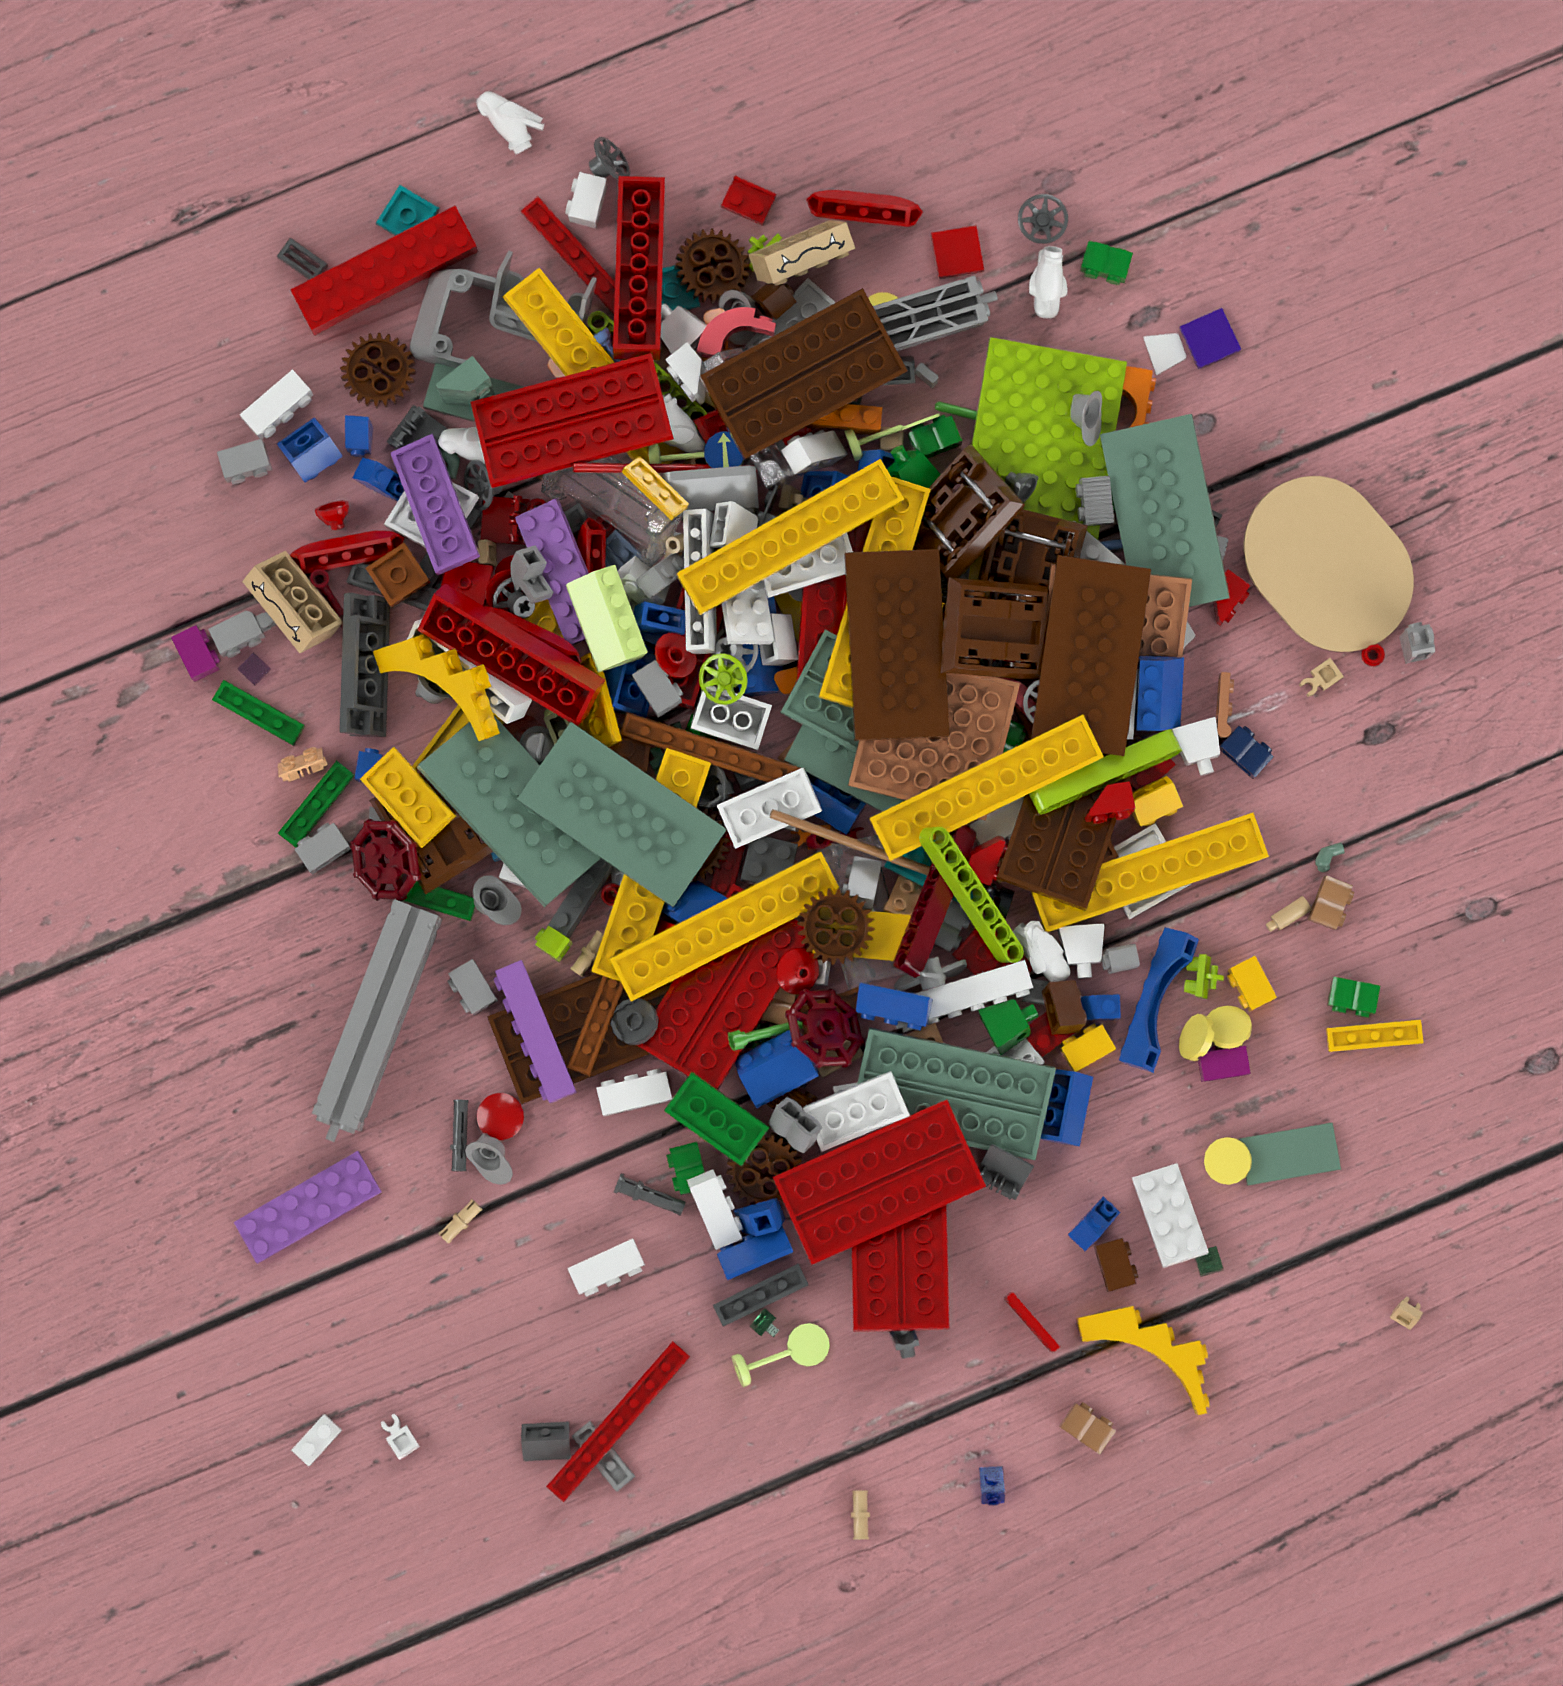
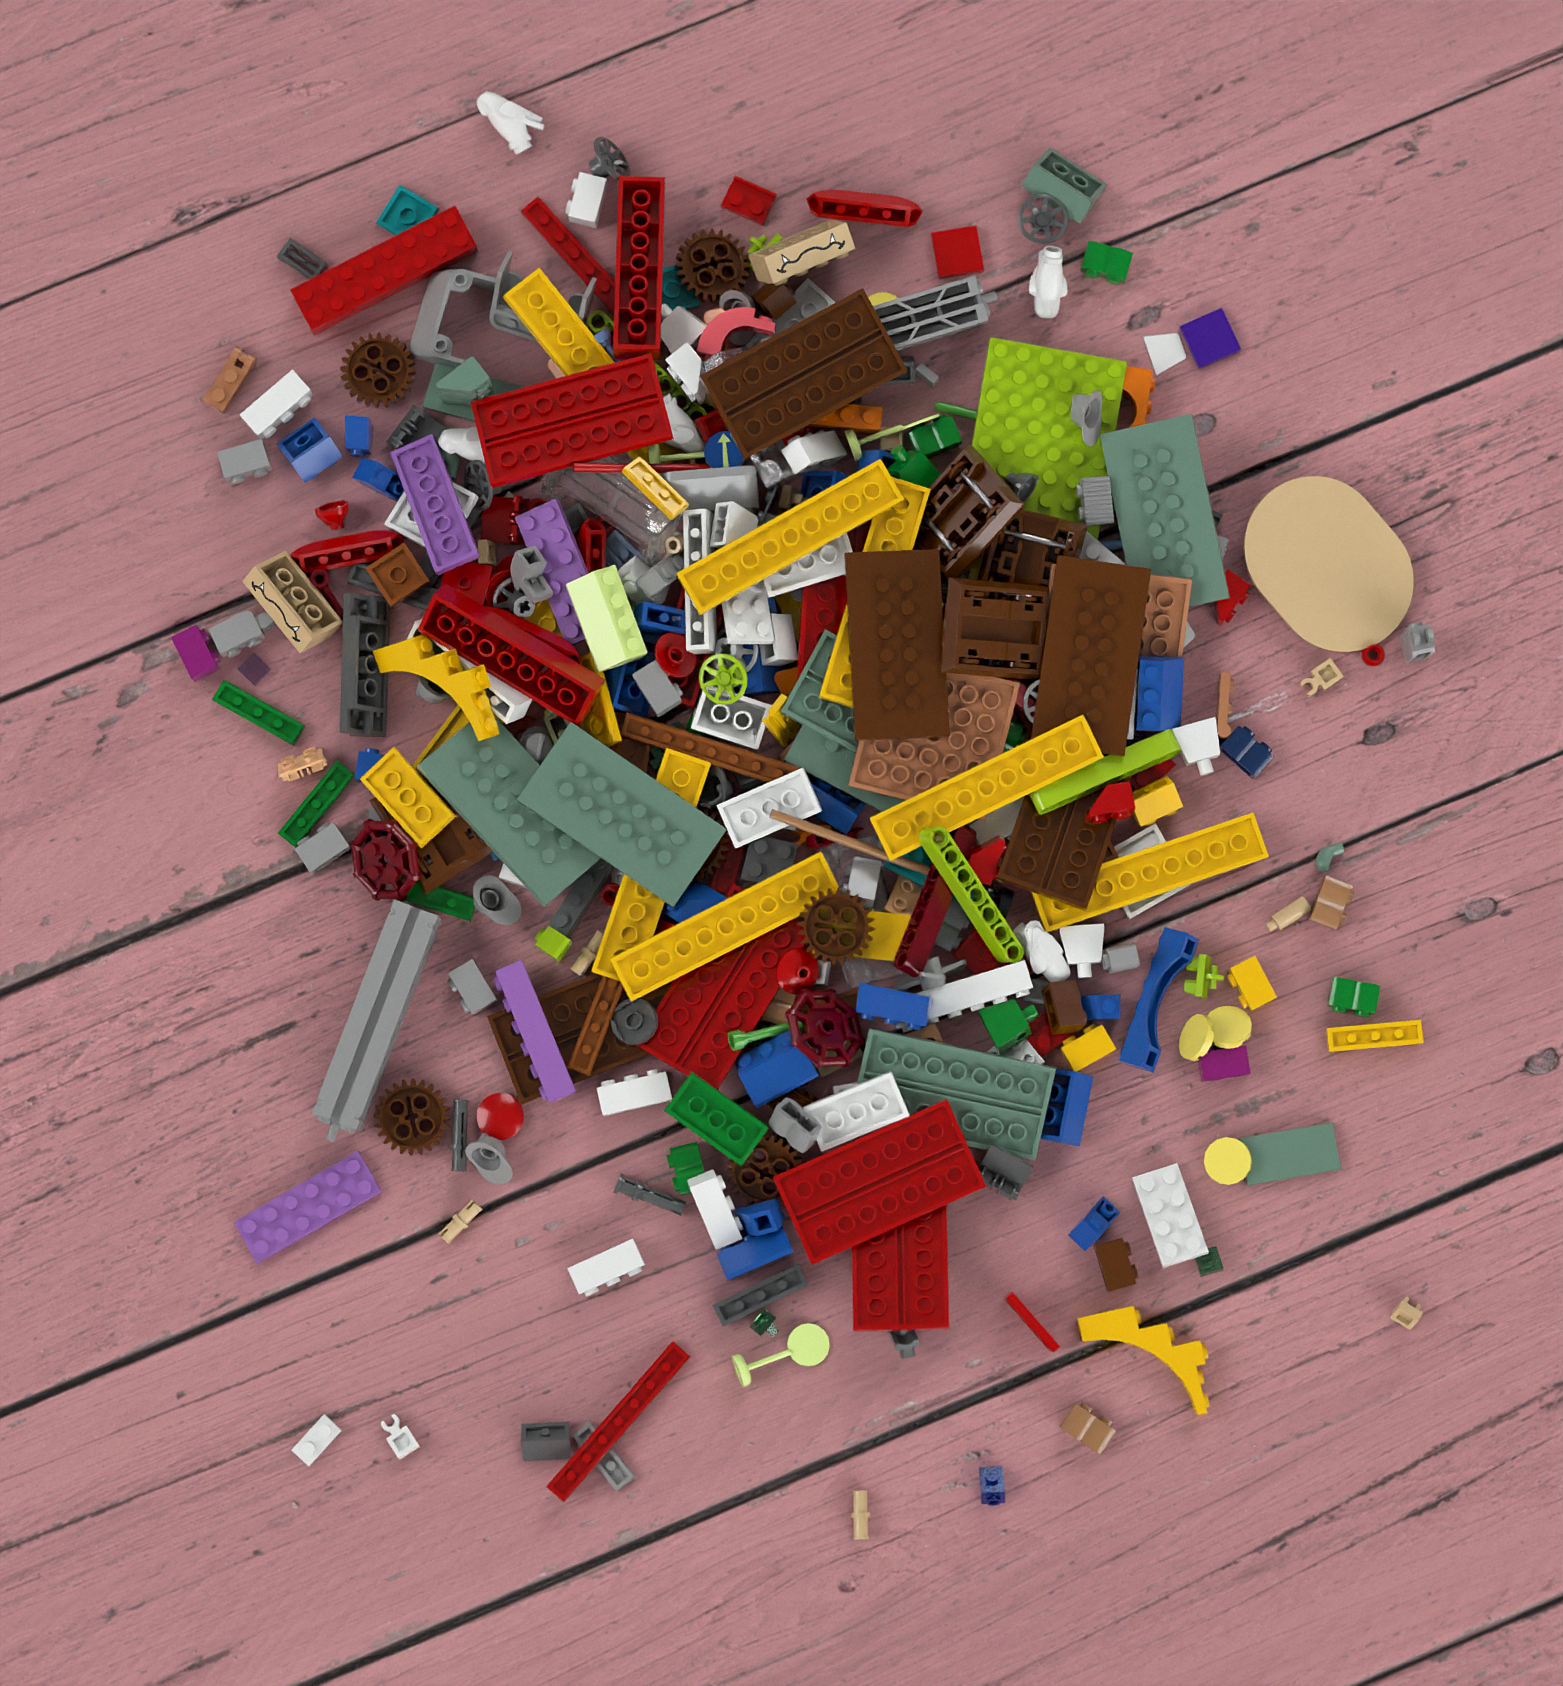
none -> nougat plate [203,346,257,414]
none -> reddish brown gear [373,1078,451,1156]
none -> yellow plate [762,694,802,748]
none -> sand green slope [1022,148,1107,223]

